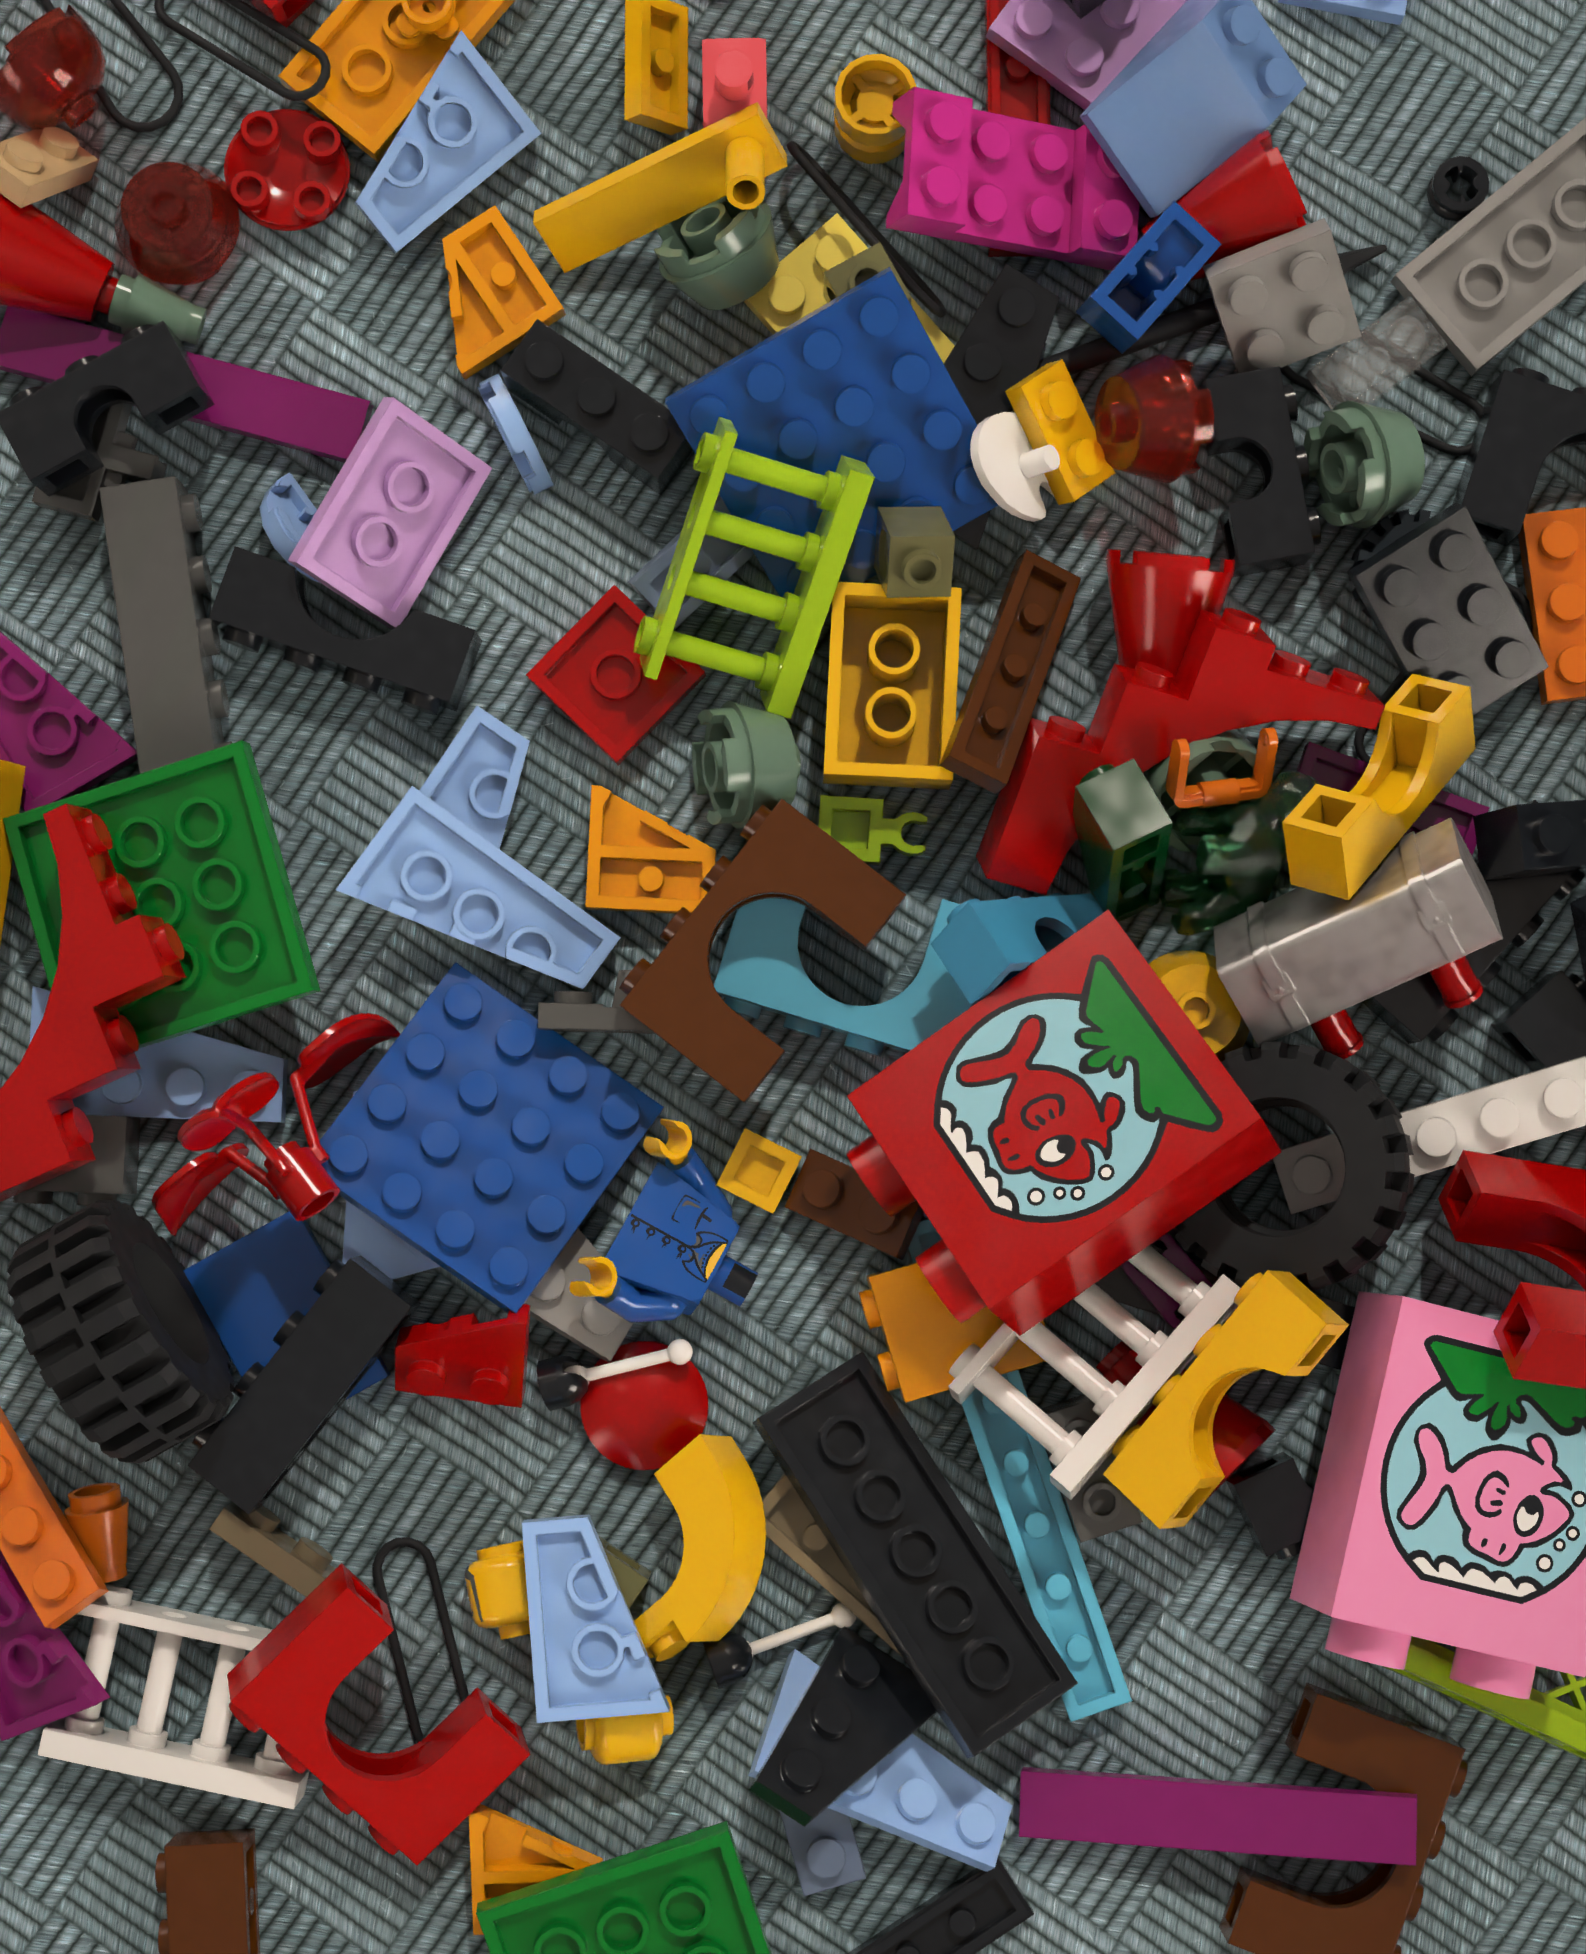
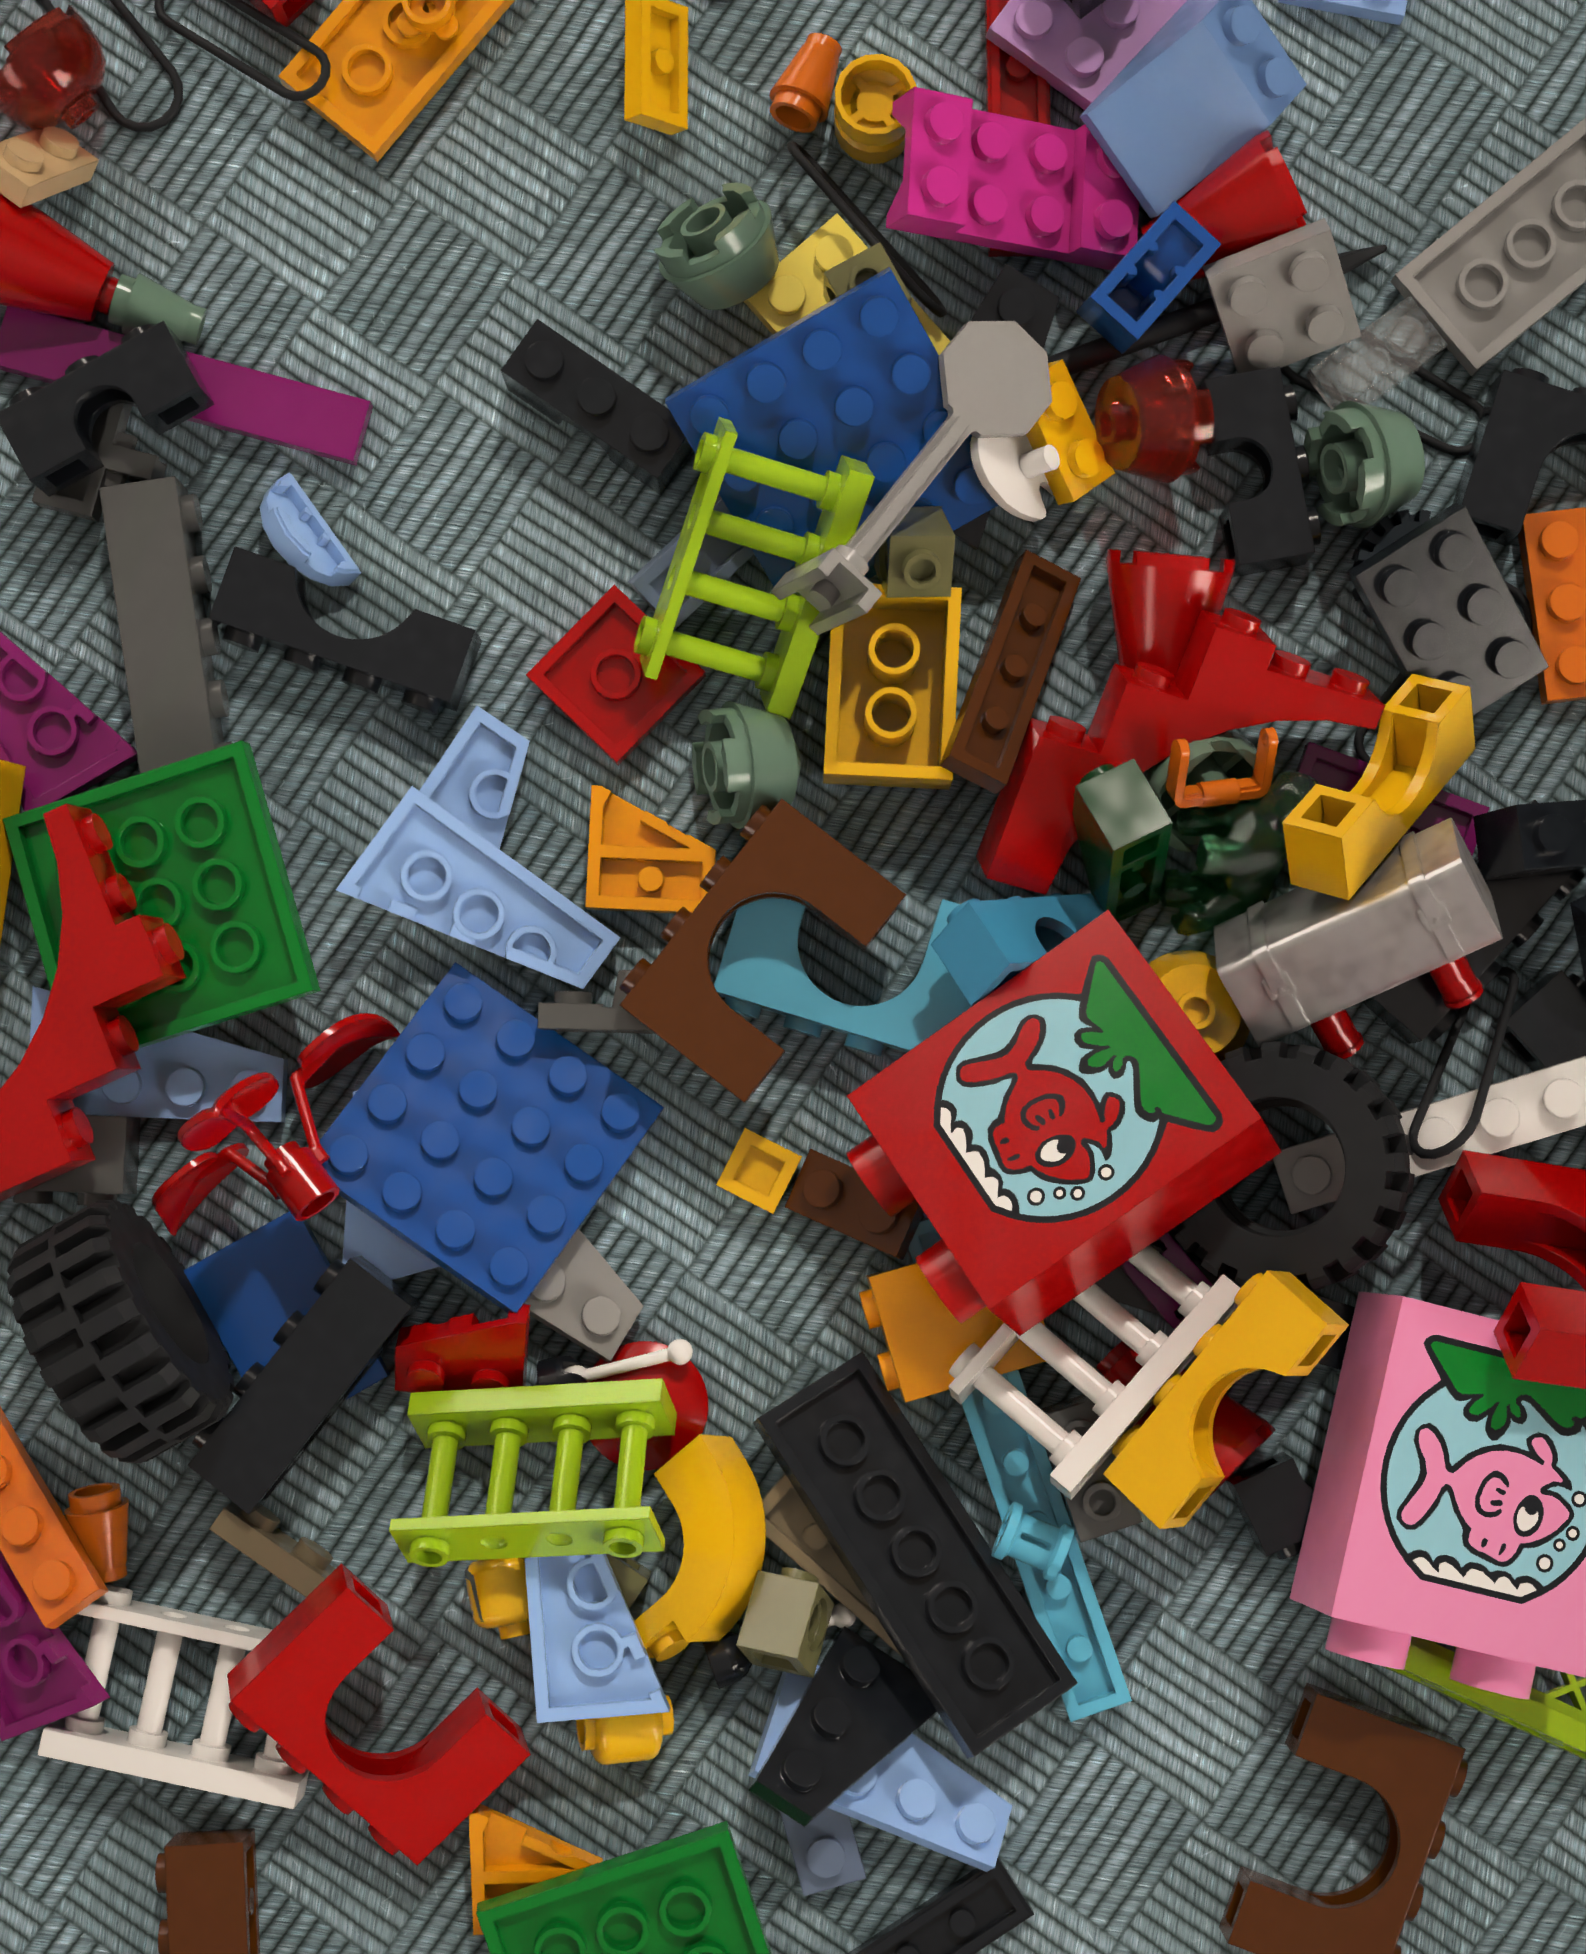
clear red cone [115,162,240,286] -> none
red dish [224,109,350,231] -> none
lavender plate [287,397,492,629] -> none
light blue wing [354,30,542,254] -> none
black piece [372,1537,469,1743] -> none
light orange wing [442,205,566,380] -> none
light blue tile [477,374,554,495] -> none
yellow piece [533,102,788,273] -> none
blue torso [569,1118,758,1322] -> none
coral torso [702,38,768,128] -> none
lime plate [818,795,927,865] -> none
magenta tile [1019,1767,1417,1866] -> none
black bush [1427,156,1490,221] -> none
none -> lime fence [389,1378,677,1567]
none -> olive brick [736,1567,834,1678]
none -> orange cone [770,33,842,133]
none -> light grey piece [770,321,1052,635]
none -> medium azure bush [991,1502,1075,1582]
none -> black piece [1408,967,1519,1159]

